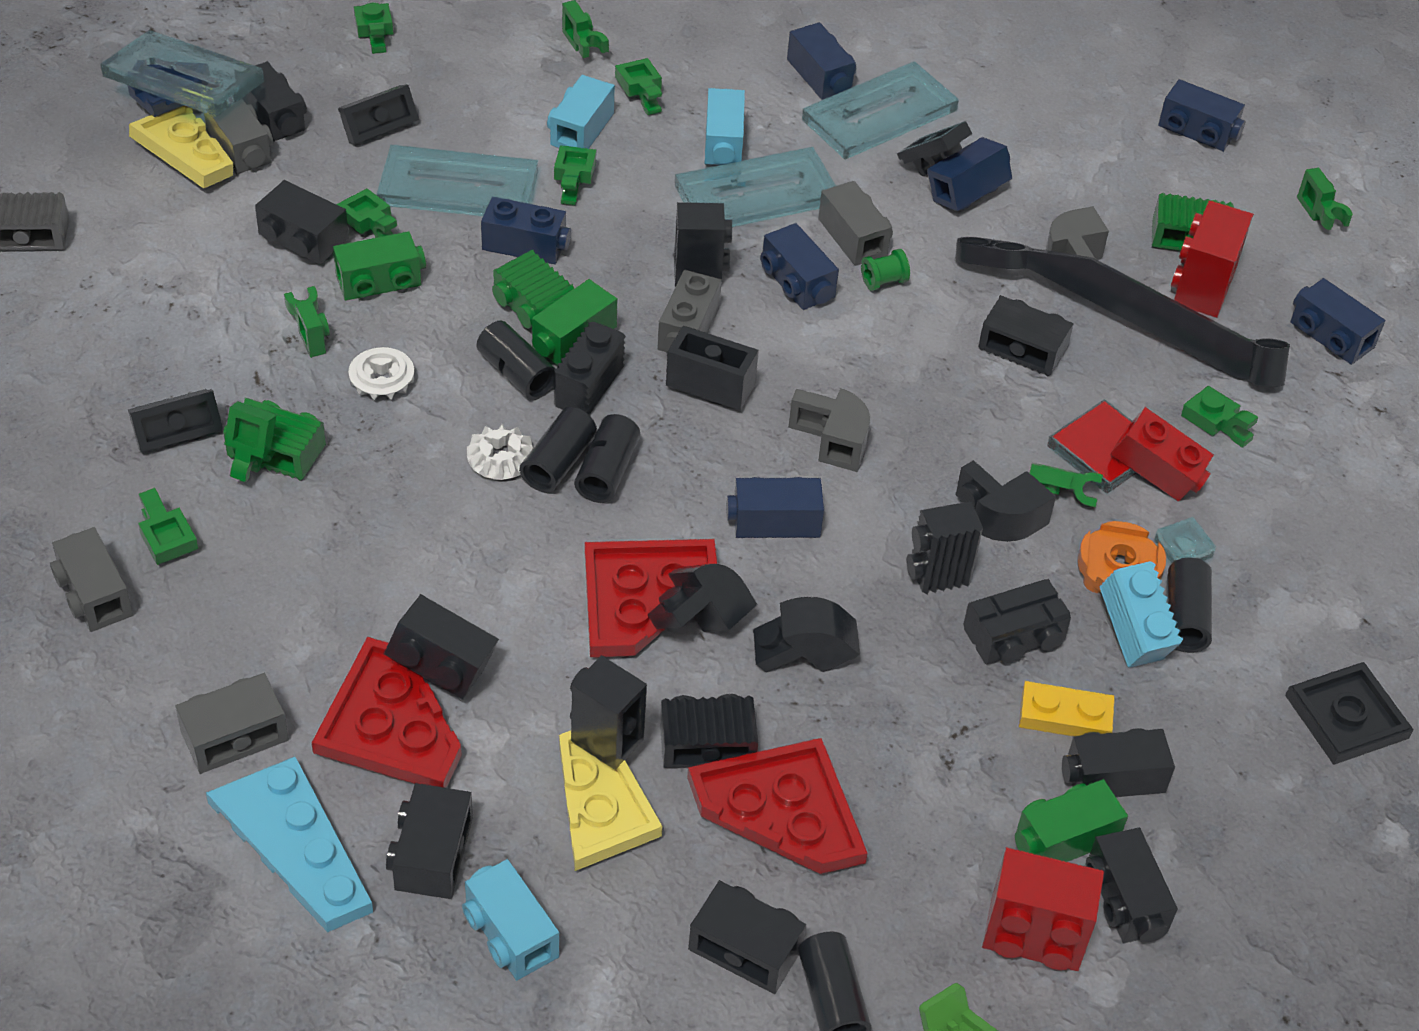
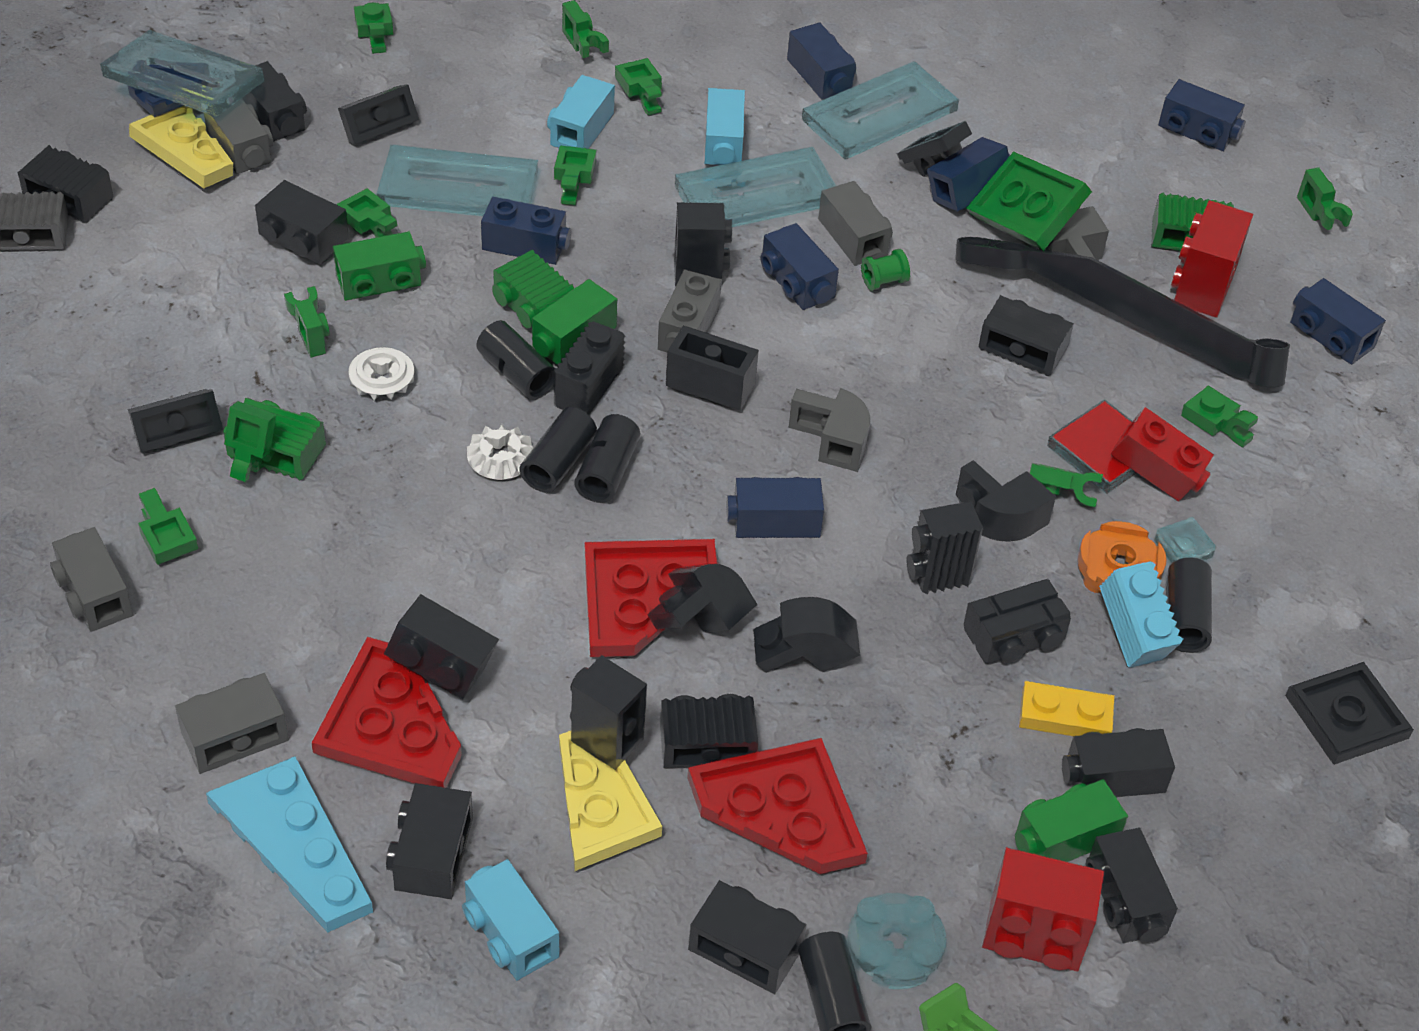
none -> black brick [17,145,113,223]
none -> clear light blue plate [847,893,946,989]
none -> green plate [966,151,1092,251]

